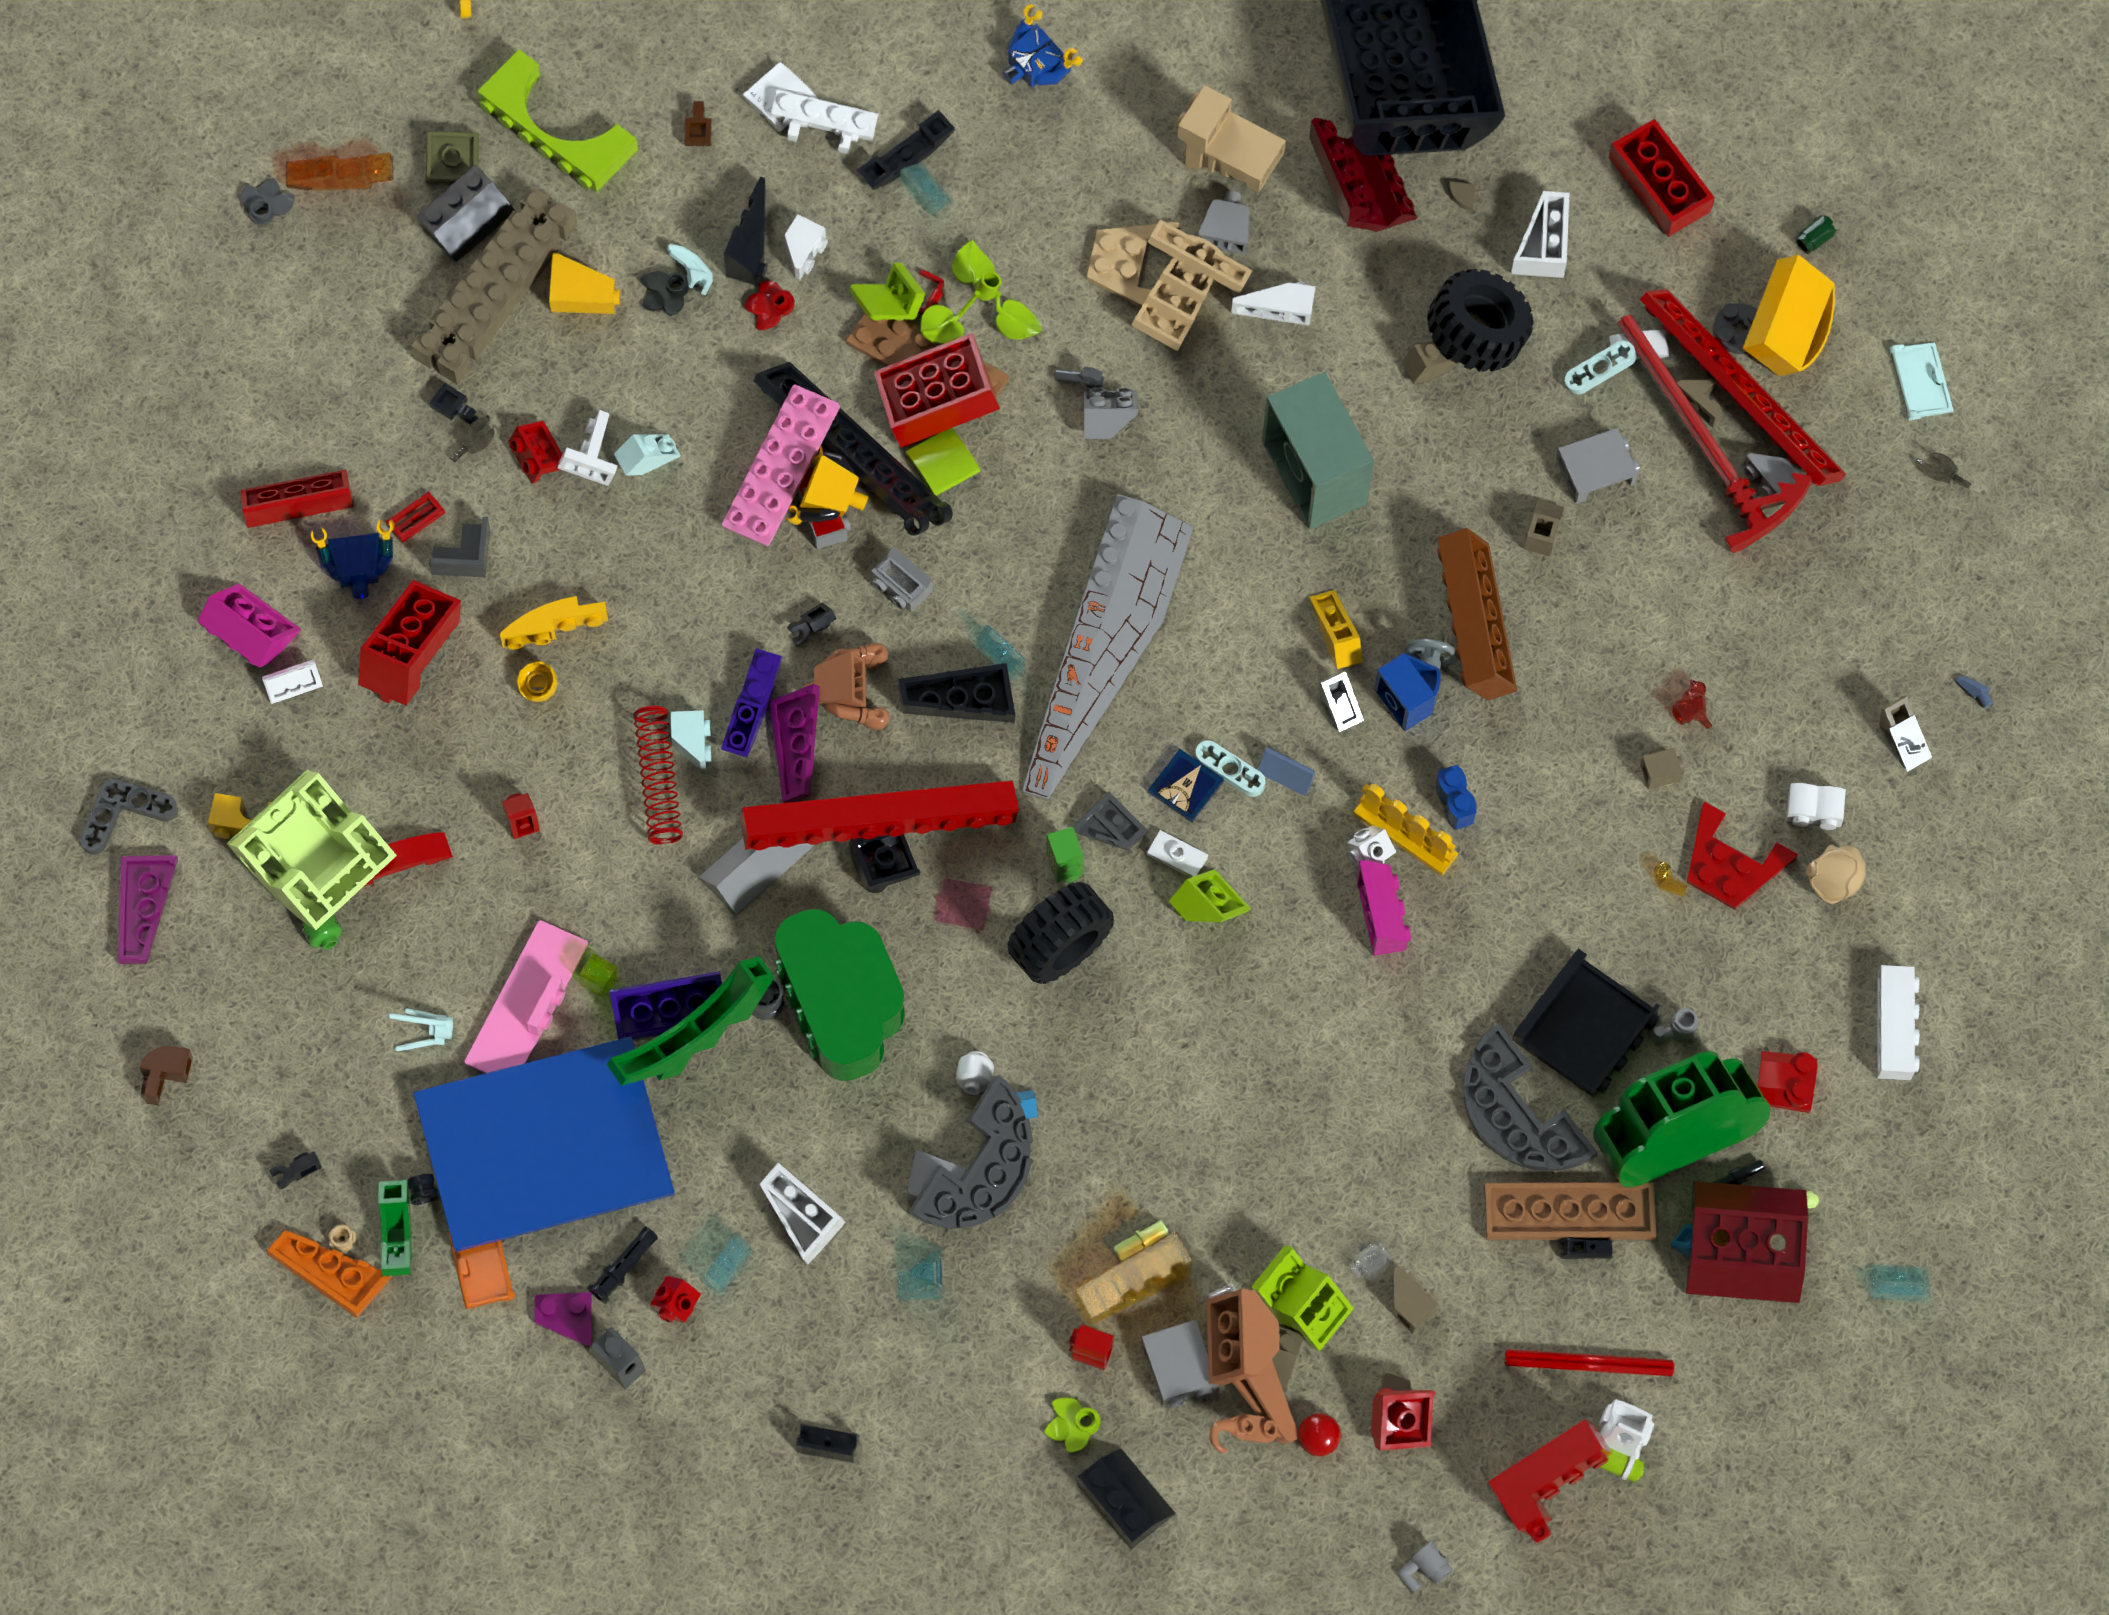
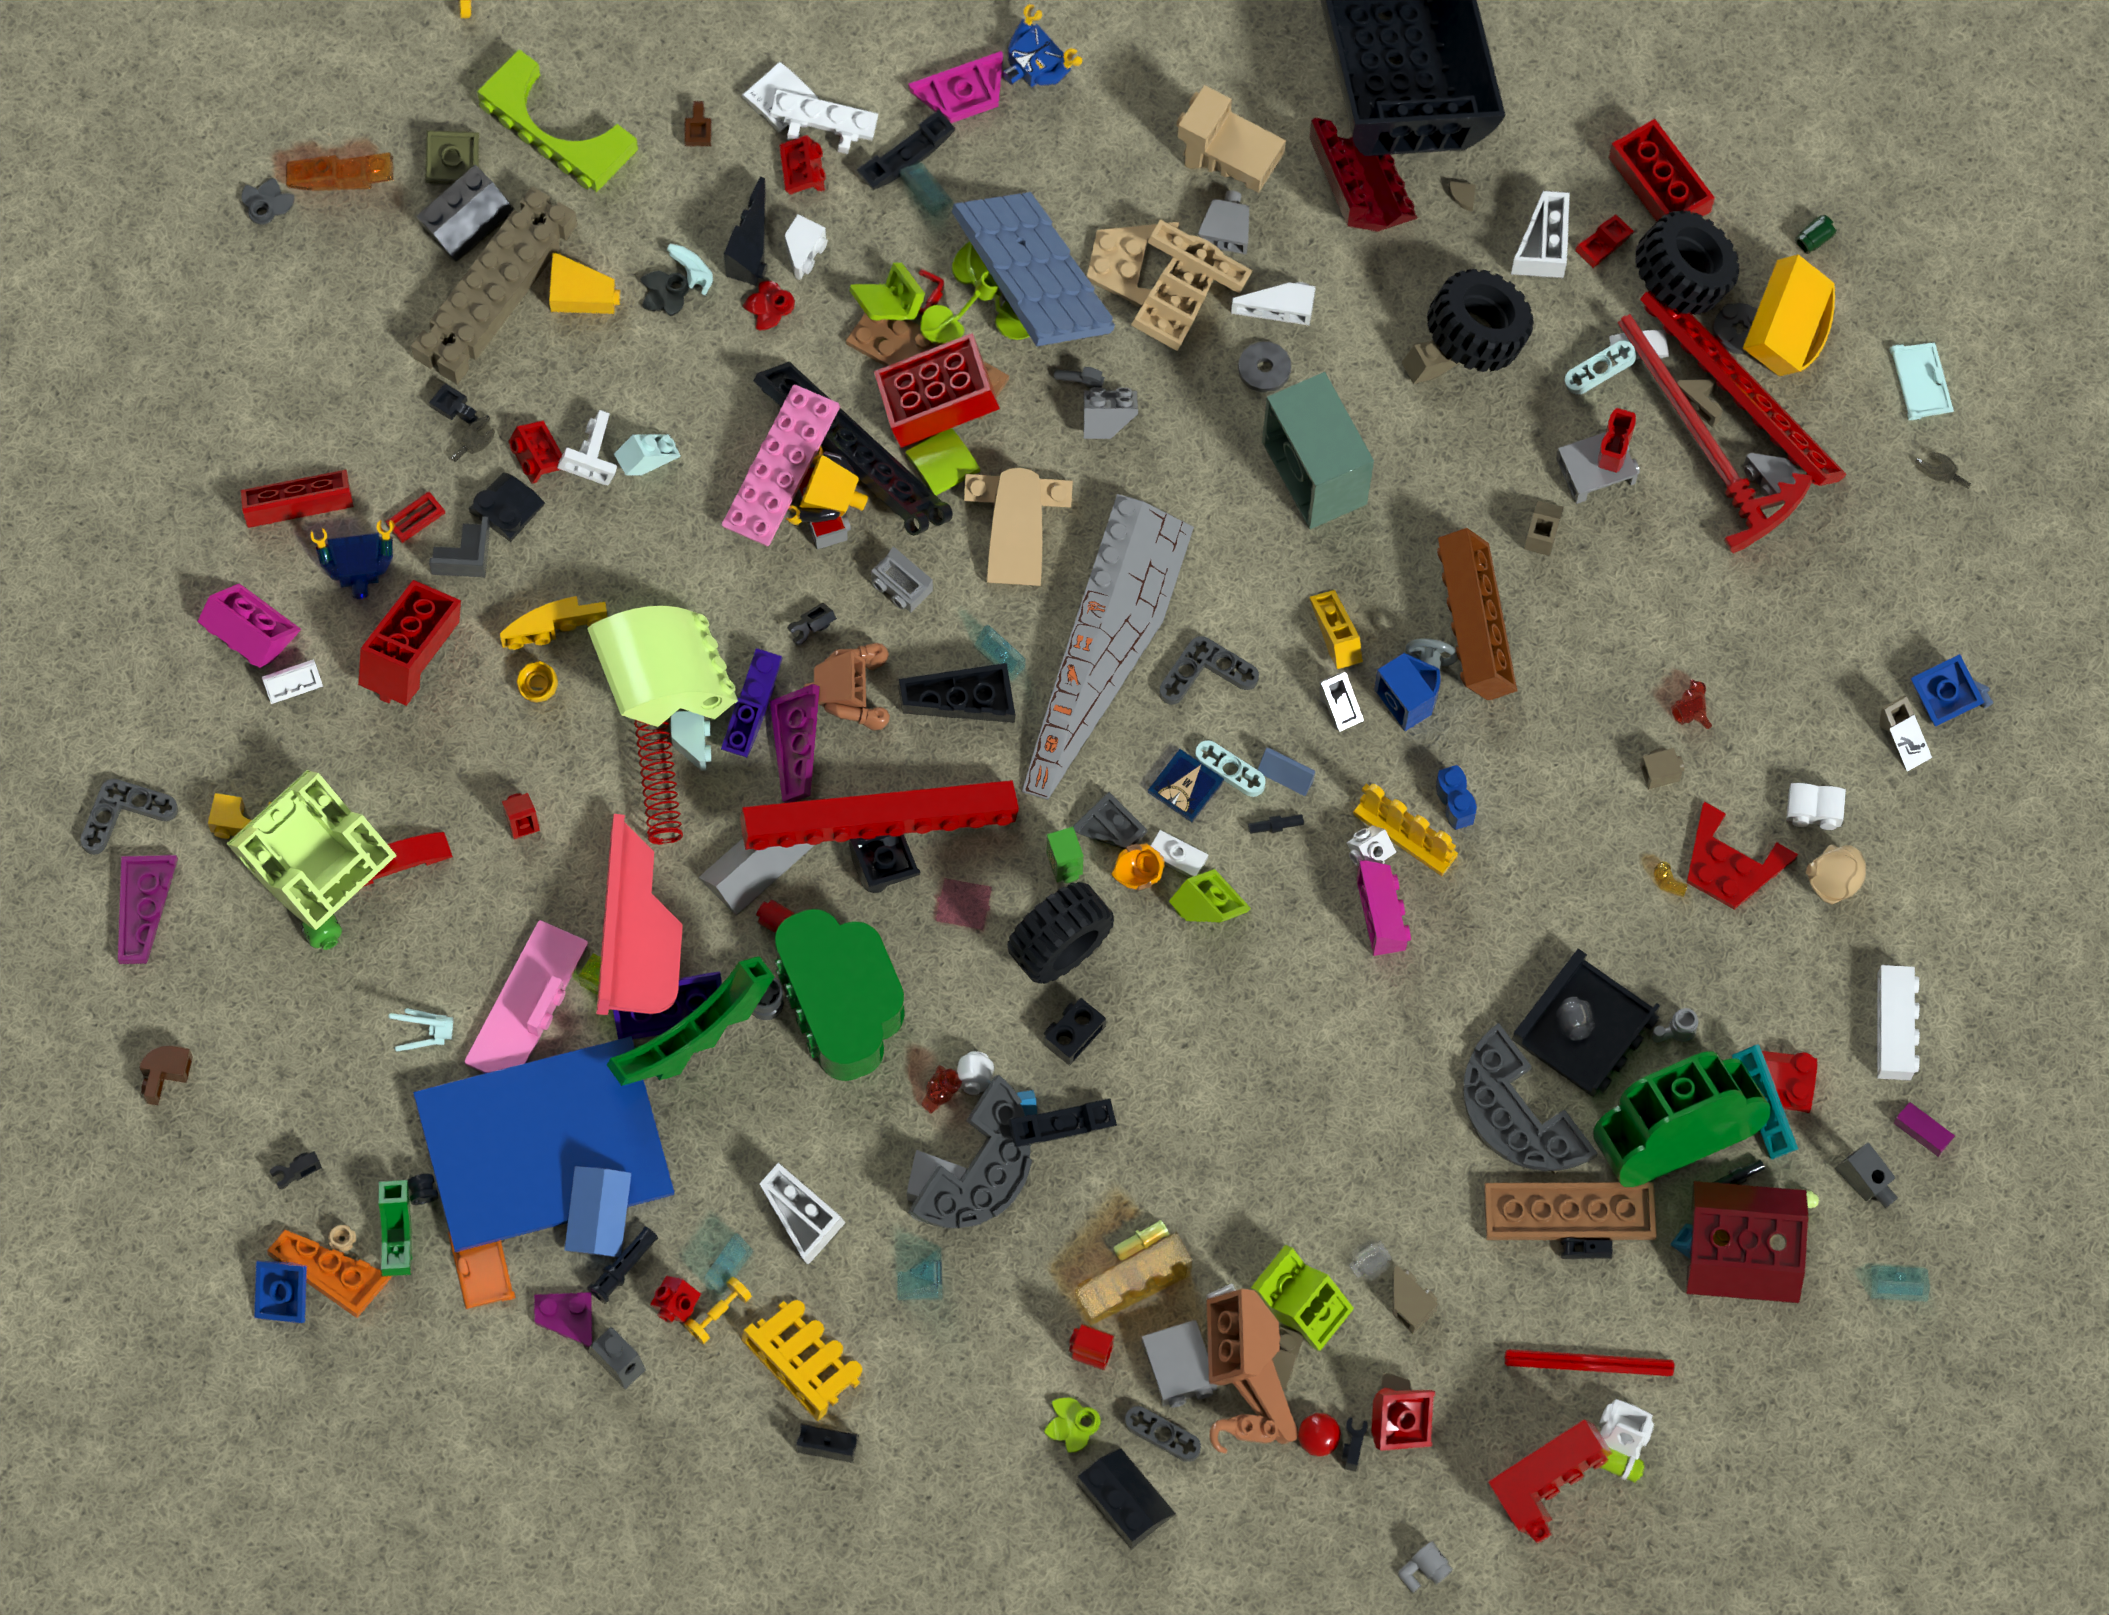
none -> blue slope [254,1261,307,1323]
none -> black slope [469,472,545,542]
none -> medium blue slope [564,1166,631,1257]
none -> yellowish green slope [587,606,738,727]
none -> coral piece [597,814,683,1015]
none -> yellow wheel [684,1276,752,1345]
none -> yellow fence [741,1300,862,1422]
none -> red brick [756,899,795,934]
none -> red bracket [780,135,826,195]
none -> dark pink wing [908,51,1003,123]
none -> clear red animal [922,1065,962,1114]
none -> sand blue piece [952,192,1115,347]
none -> tan slope [964,468,1073,586]
none -> black slope [1008,1098,1117,1147]
none -> black brick [1044,998,1106,1066]
none -> light orange hair [1111,843,1165,891]
none -> dark grey beam [1125,1406,1201,1462]
none -> dark grey beam [1160,636,1259,705]
none -> flat silver tile [1239,342,1291,392]
none -> black bar [1248,814,1304,834]
none -> black plate [1341,1417,1368,1472]
none -> clear head [1556,997,1596,1040]
none -> red slope [1575,214,1634,268]
none -> red brick [1597,408,1636,473]
none -> black tyre [1635,211,1739,315]
none -> teal plate [1732,1045,1798,1160]
none -> dark grey torso [1834,1142,1898,1208]
none -> magenta slope [1893,1102,1955,1157]
none -> blue slope [1910,654,1985,727]

